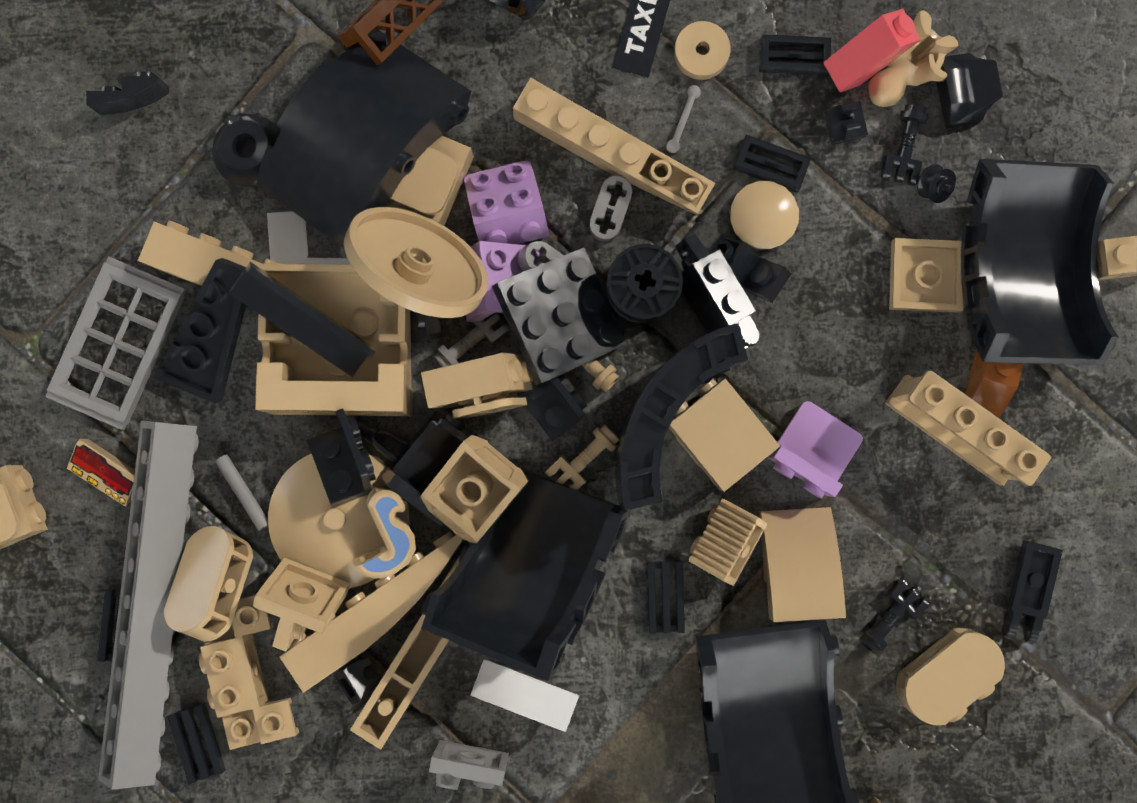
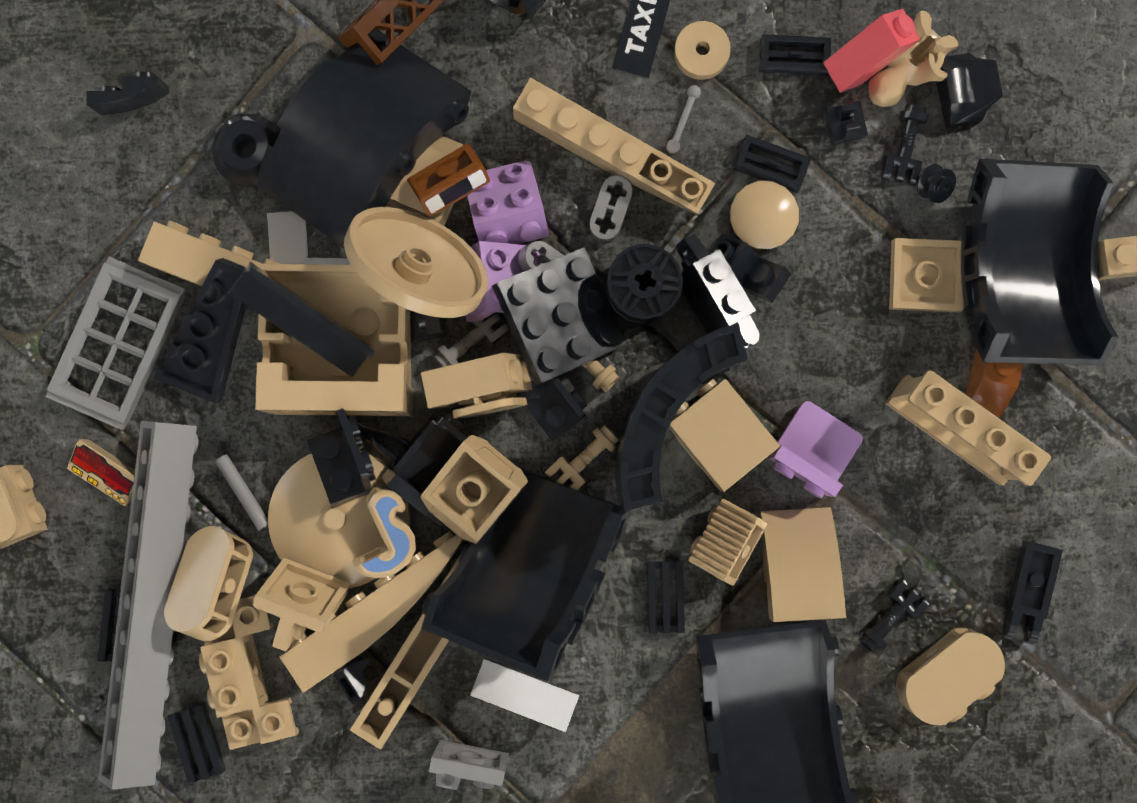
none -> dark orange slope [407,143,490,216]

